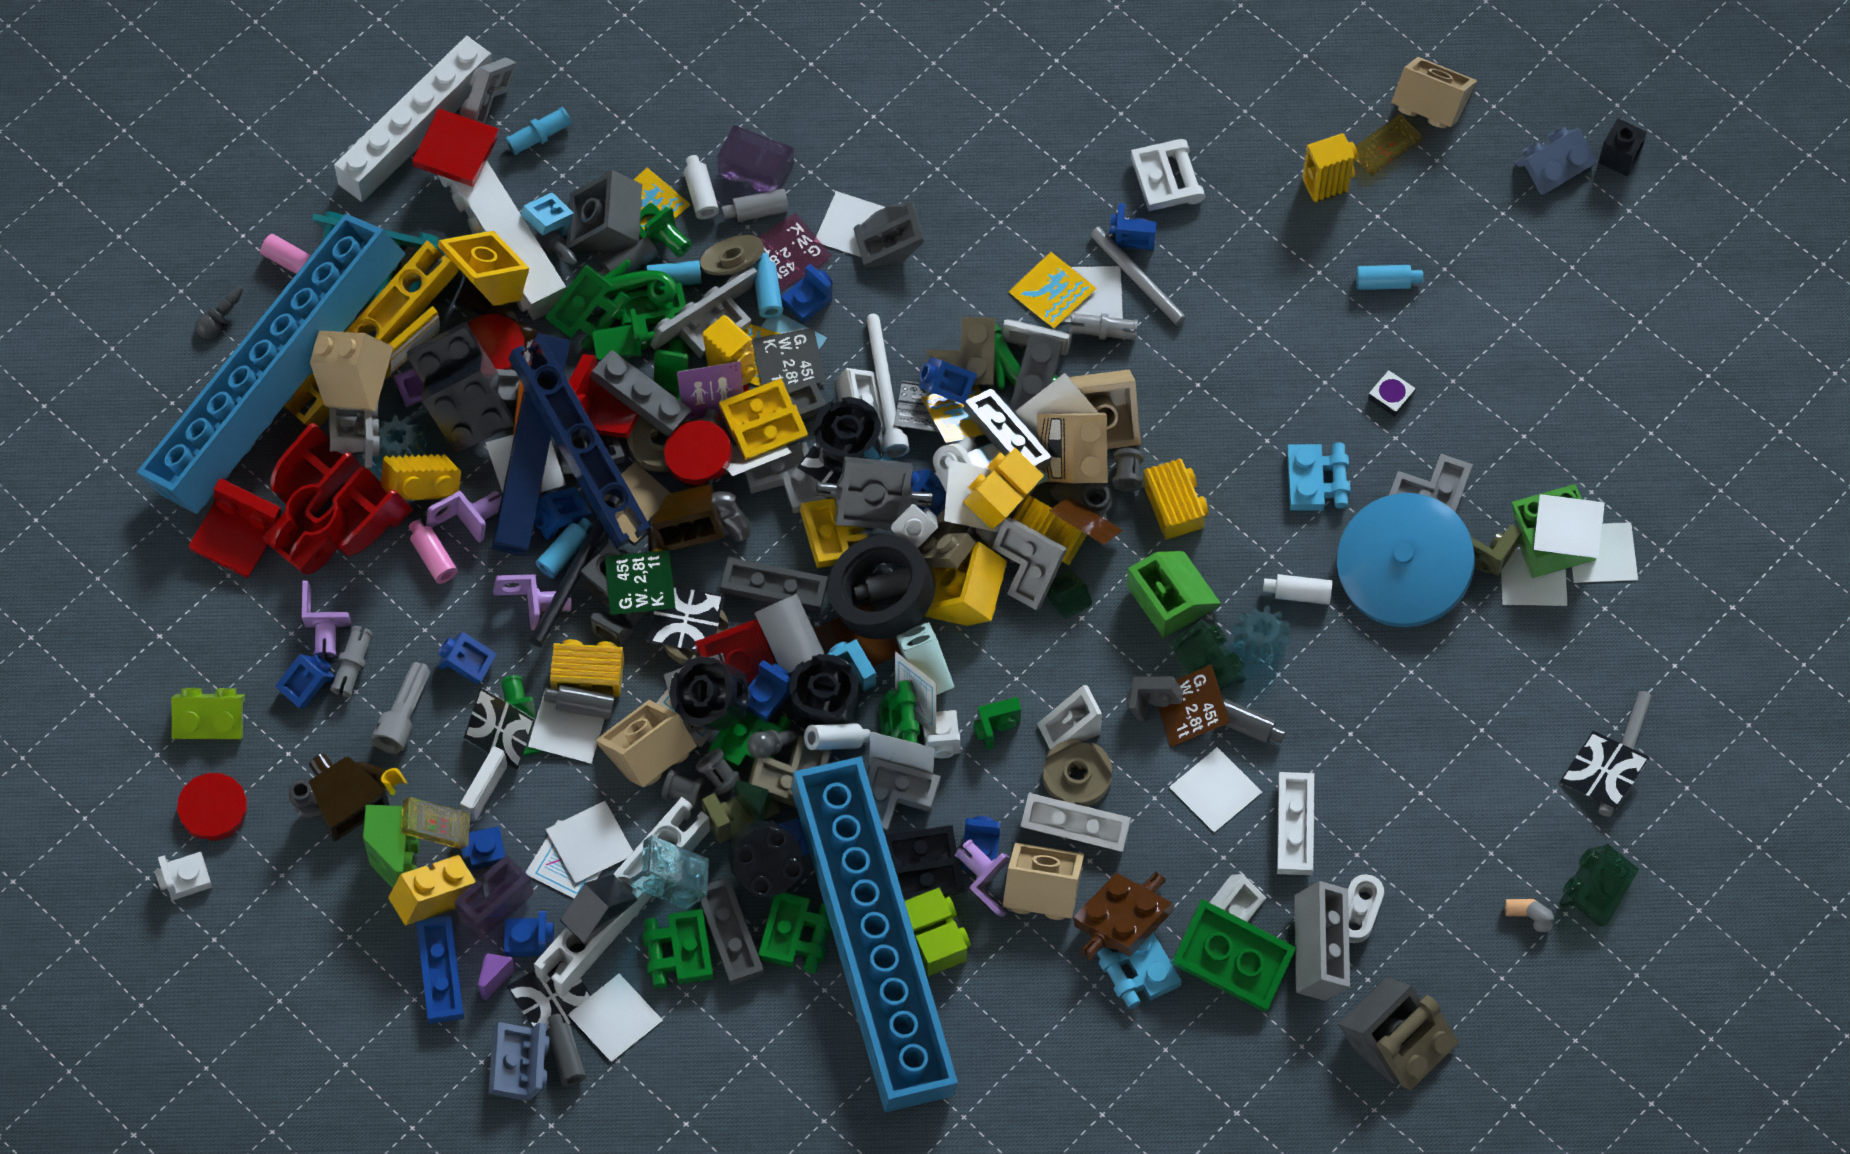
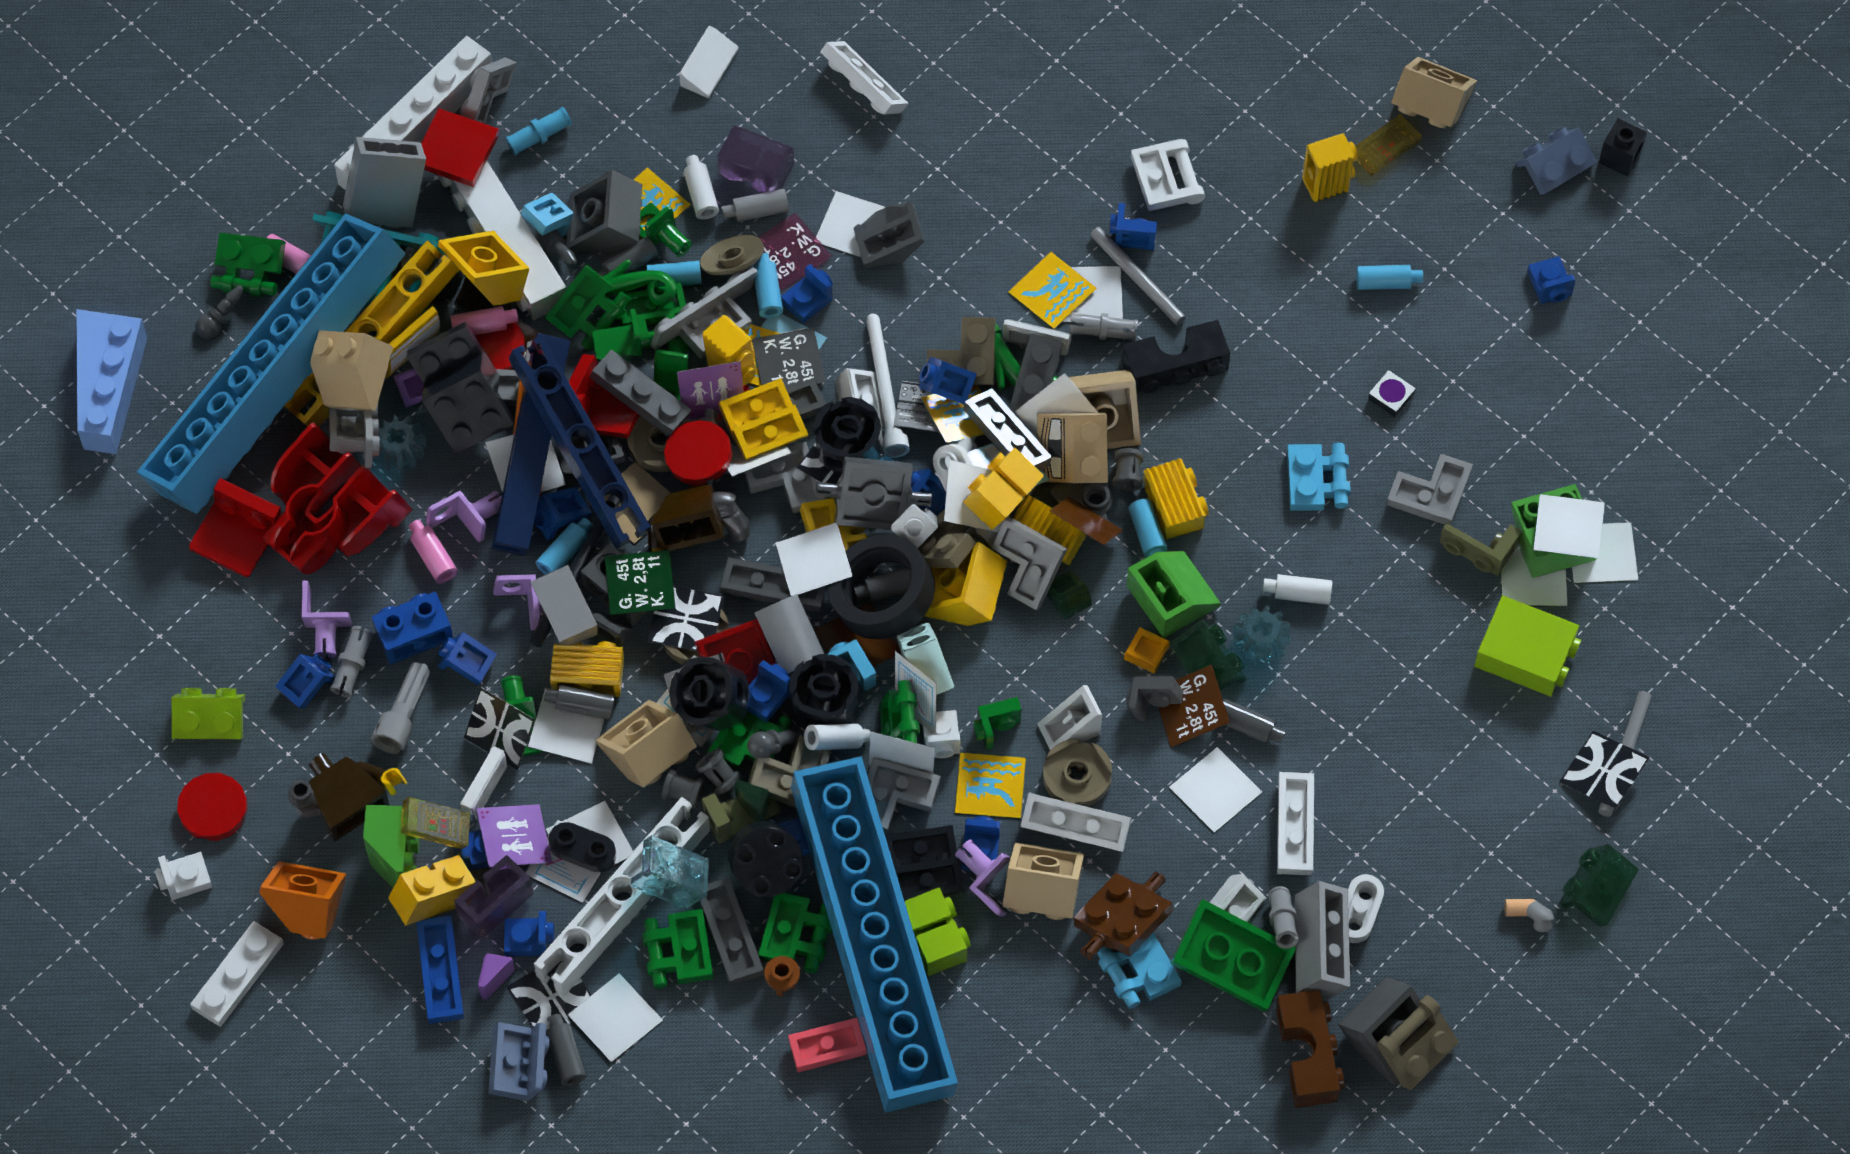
yellow brick [380,454,461,500] -> none
black slope [560,874,637,946] -> none
dark azure dish [1337,493,1475,627] -> none
none -> light blue wedge [76,309,147,454]
none -> white plate [190,921,284,1027]
none -> green plate [210,232,286,297]
none -> orange slope [259,861,347,940]
none -> light grey brick [343,137,426,228]
none -> blue brick [371,591,453,665]
none -> bright pink cylinder [450,306,519,335]
none -> medium lavender sticker [476,804,553,867]
none -> light grey brick [530,565,598,645]
none -> black plate [548,822,616,872]
none -> white slope [679,26,739,98]
none -> dark orange hose [764,956,800,996]
none -> white sticker [776,522,852,596]
none -> coral plate [788,1018,867,1073]
none -> white plate [820,41,909,115]
none -> yellow sticker [955,753,1026,818]
none -> black arch [1121,320,1231,393]
none -> light orange tile [1124,627,1170,674]
none -> medium azure cylinder [1128,499,1168,558]
none -> light grey pin [1268,886,1298,949]
none -> reddish brown arch [1276,990,1345,1108]
none -> lime brick [1474,595,1582,697]
none -> blue bracket [1527,256,1576,304]

